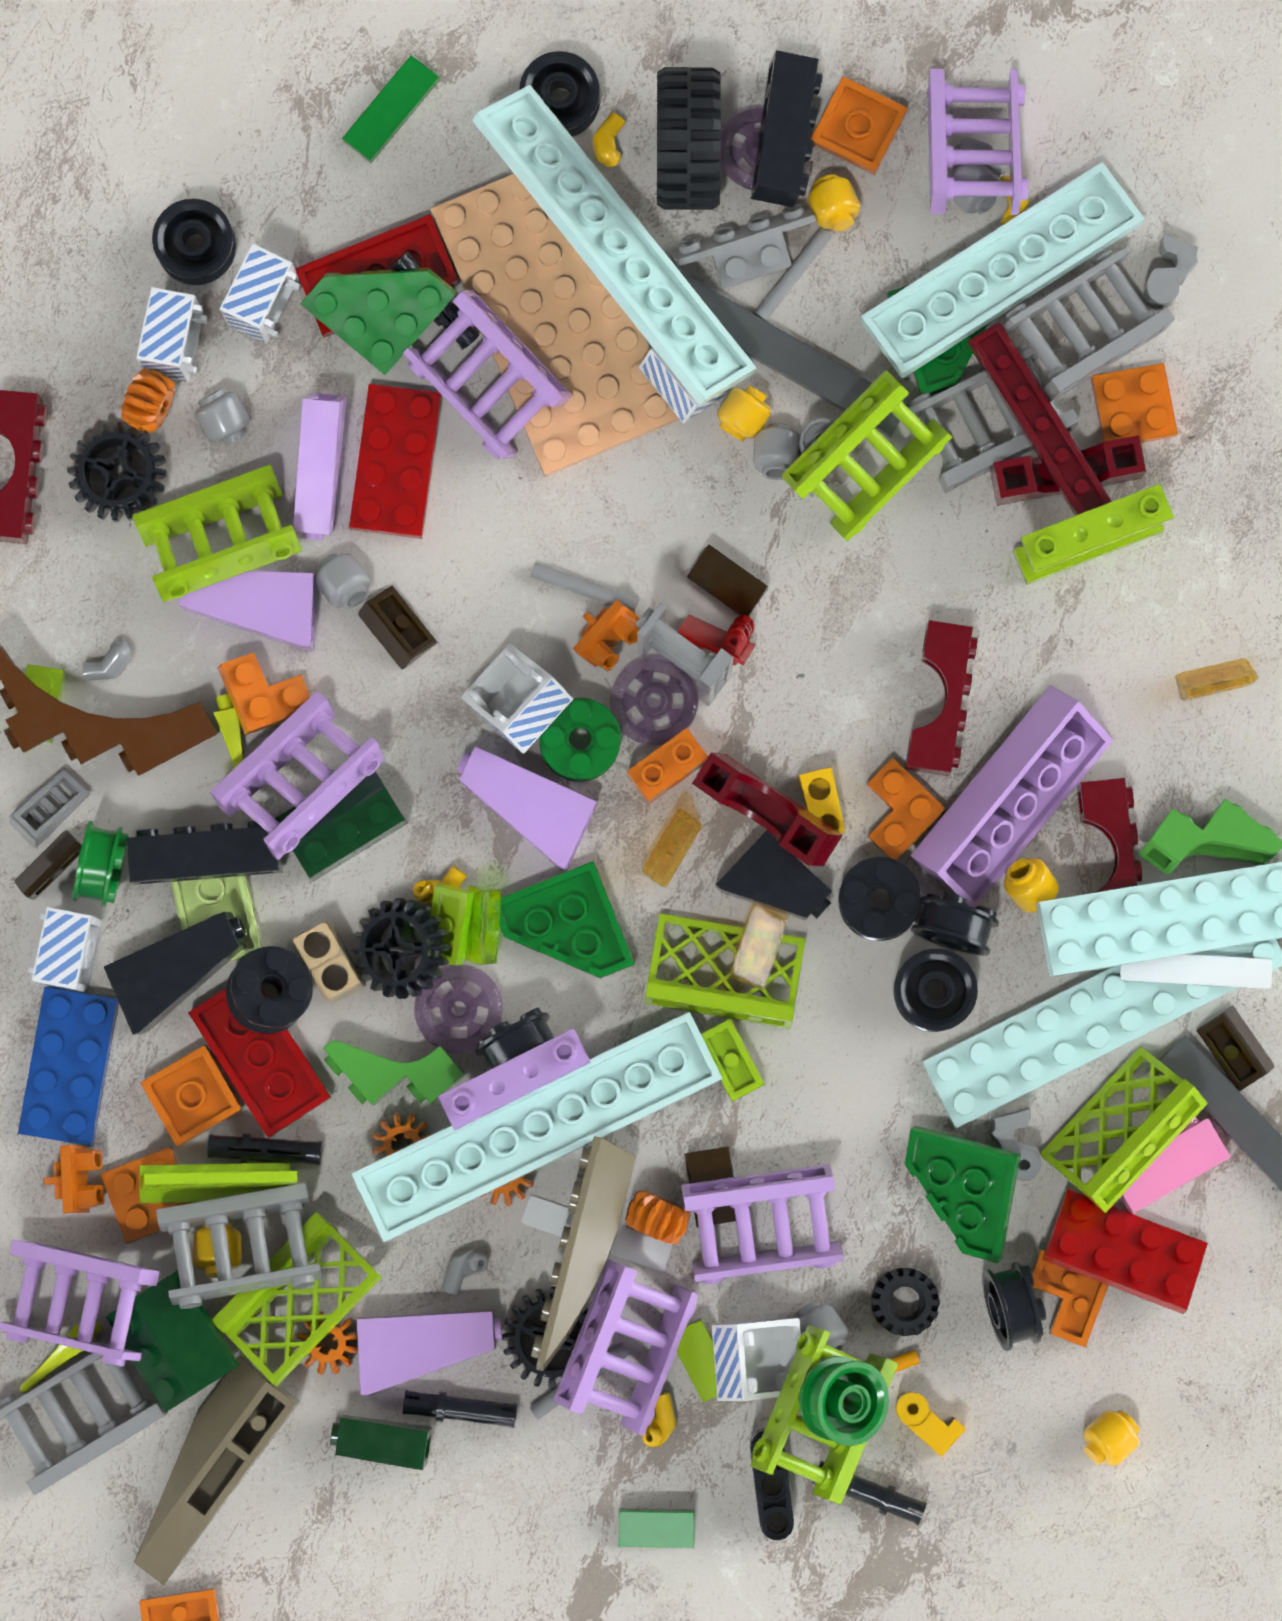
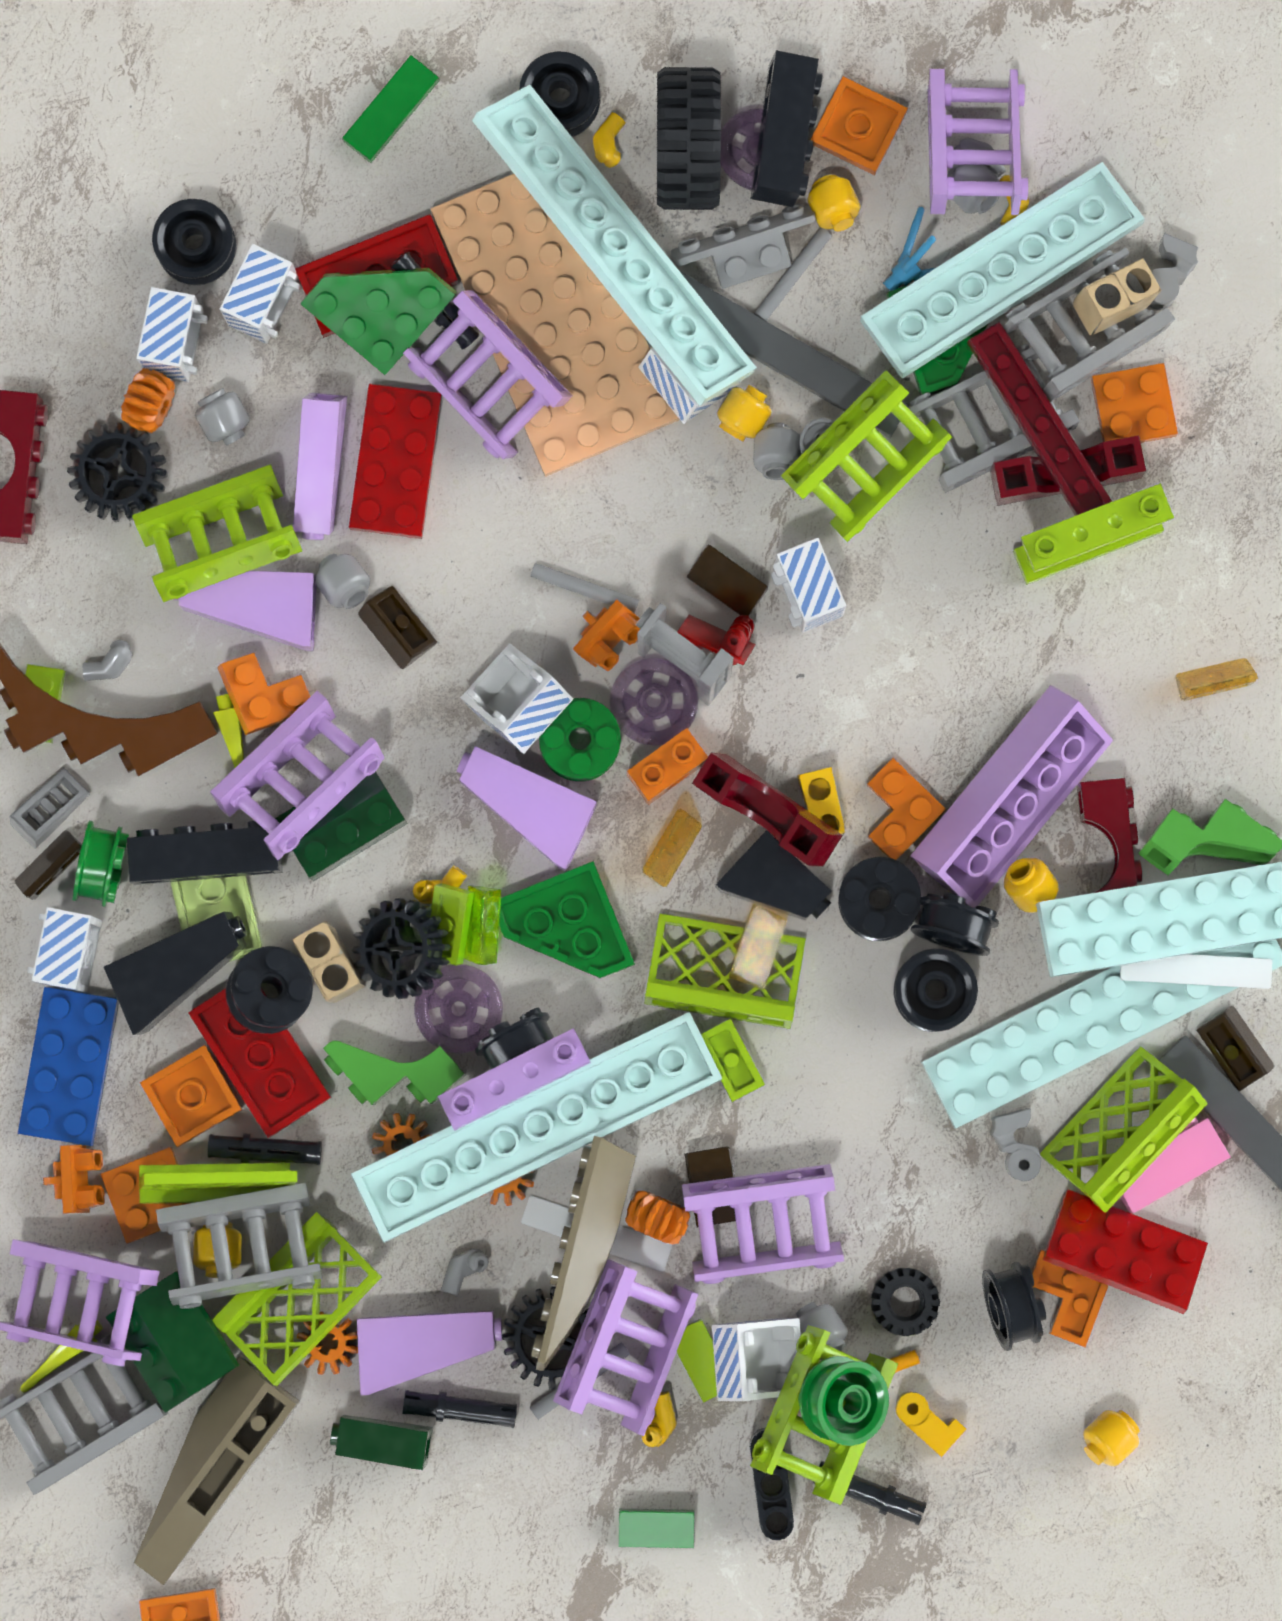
dark red arch [905,620,978,776] -> none
green plate [905,1126,1021,1264] -> none
none -> white container [771,538,846,633]
none -> dark azure plant [883,207,937,291]
none -> tan piece [1073,258,1162,335]

